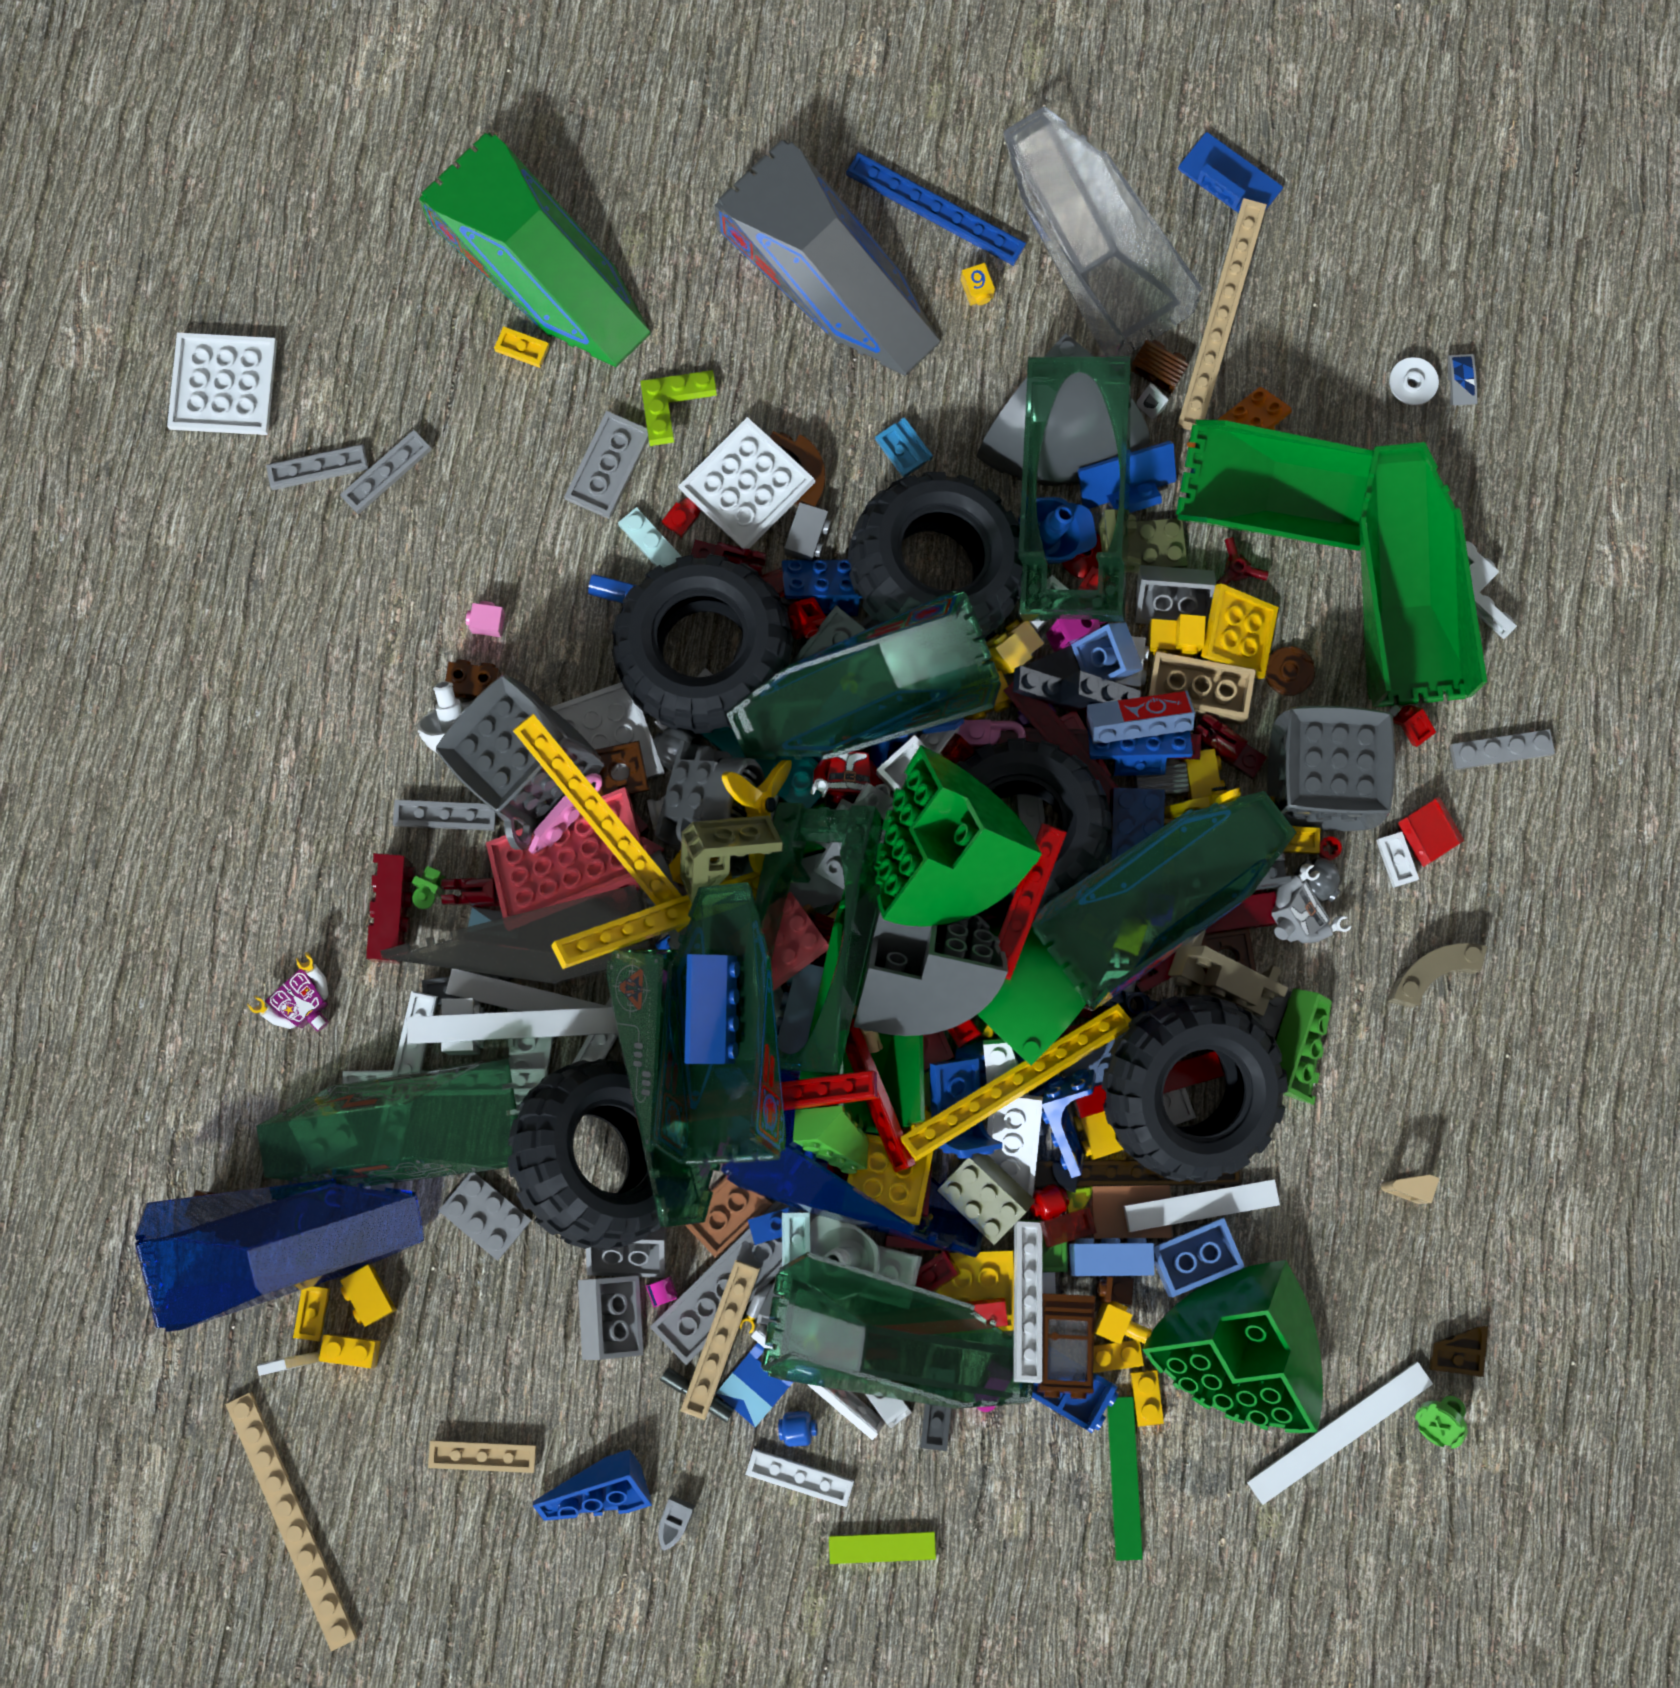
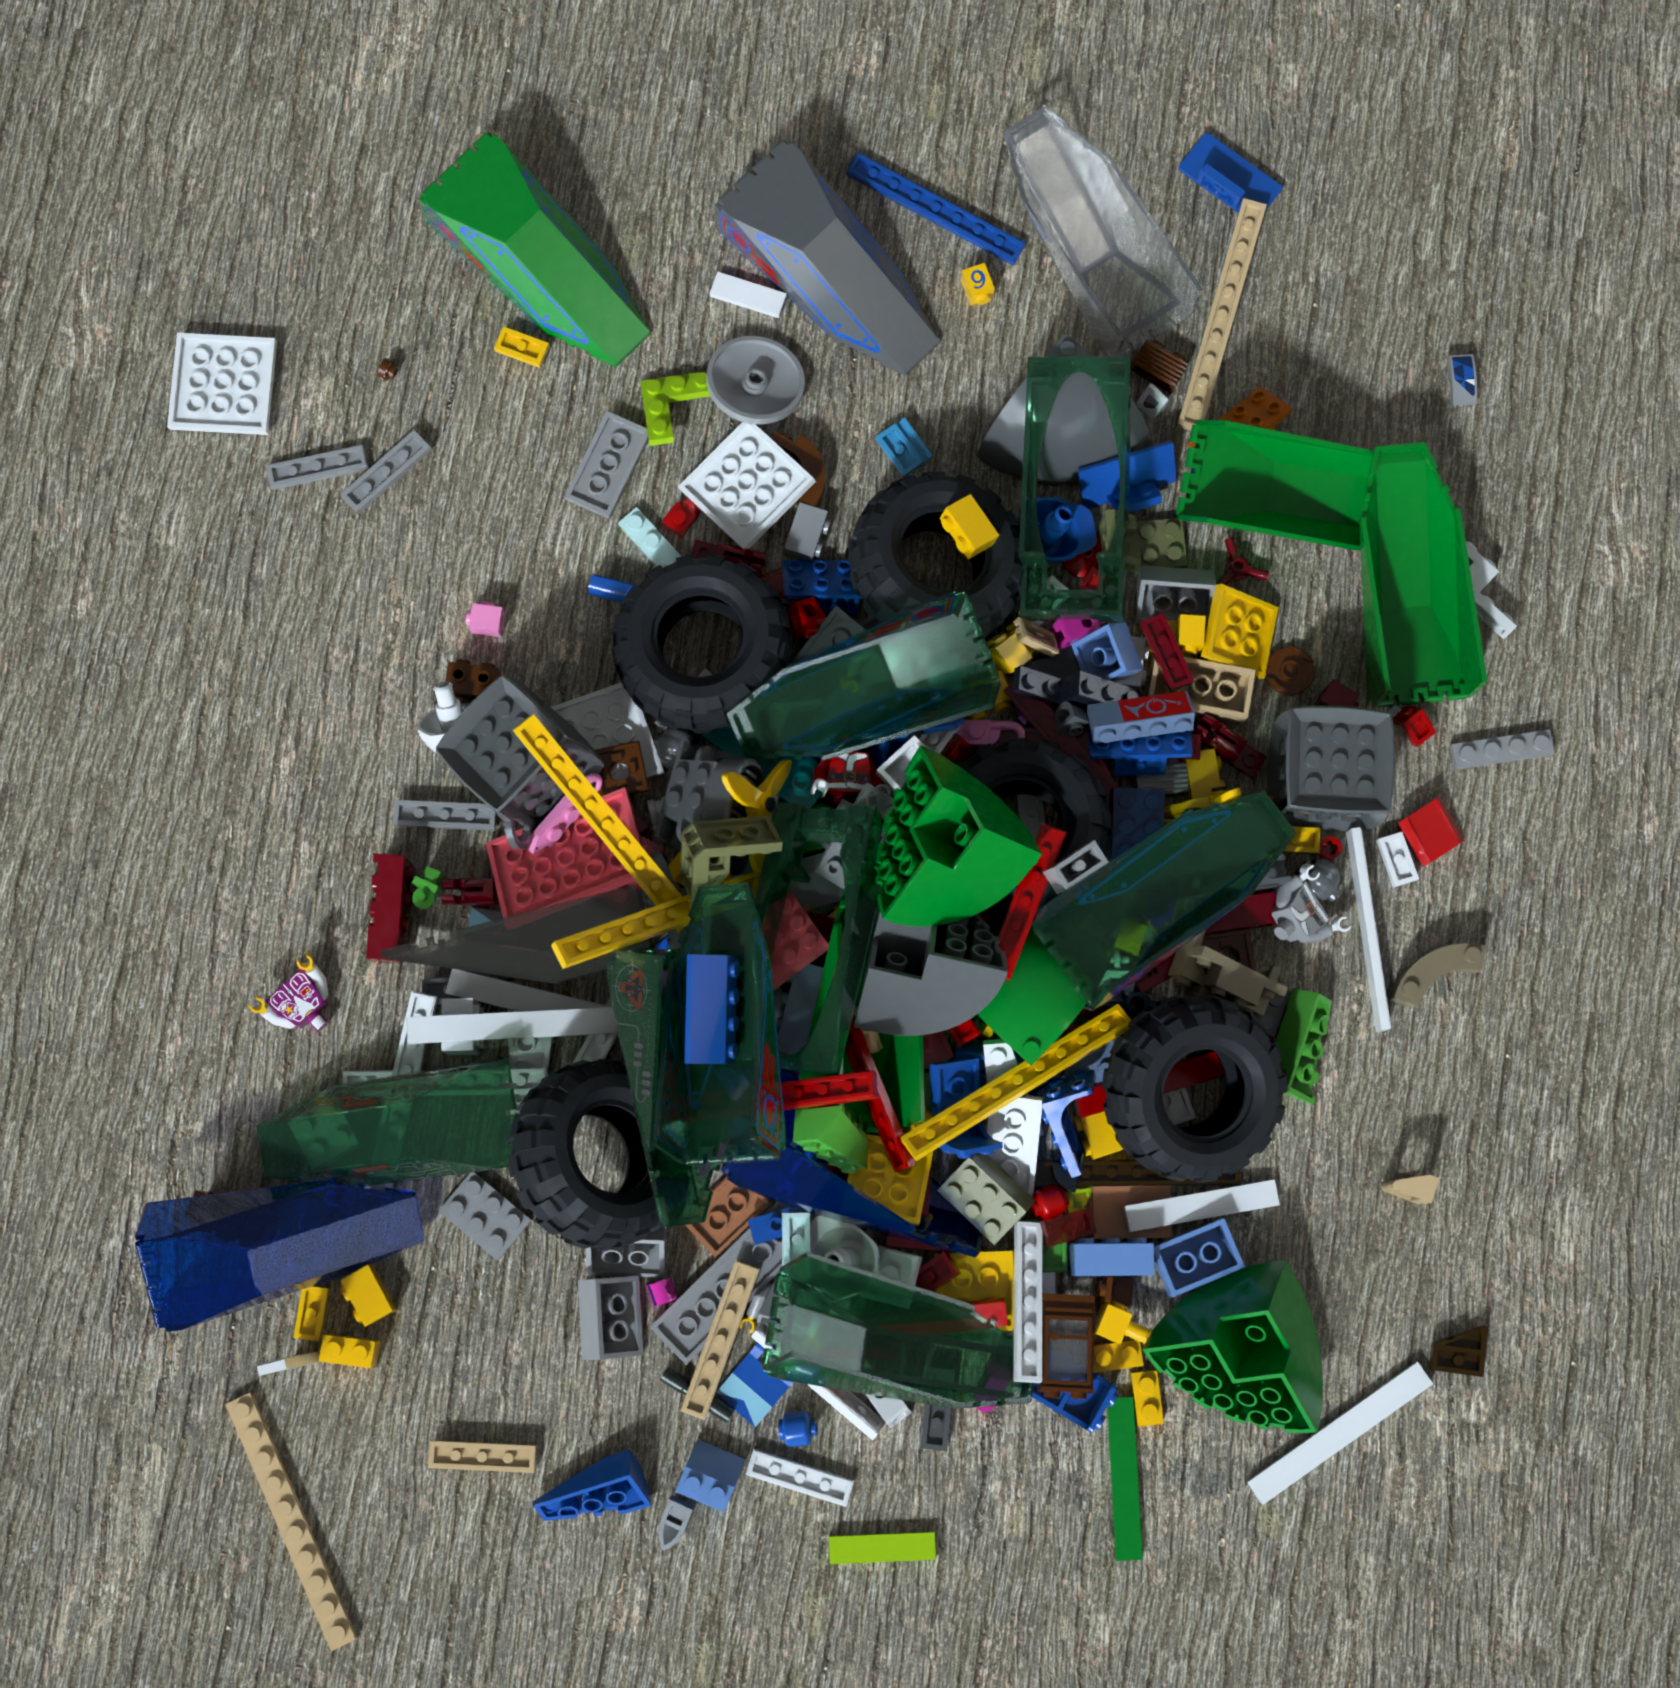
white dish [1389,357,1439,405] -> none
bright green tile [1415,1396,1468,1448] -> none
none -> reddish brown plate [377,358,398,381]
none -> medium blue slope [675,1439,746,1512]
none -> light grey dish [706,336,805,424]
none -> white tile [710,271,787,318]
none -> yellow brick [940,494,999,559]
none -> tan tile [1013,617,1059,657]
none -> light grey brick [1043,840,1109,894]
none -> dark grey plate [1054,702,1089,737]
none -> dark red plate [1139,612,1195,692]
none -> dark red brick [1314,679,1359,707]
none -> white tile [1346,827,1391,1032]

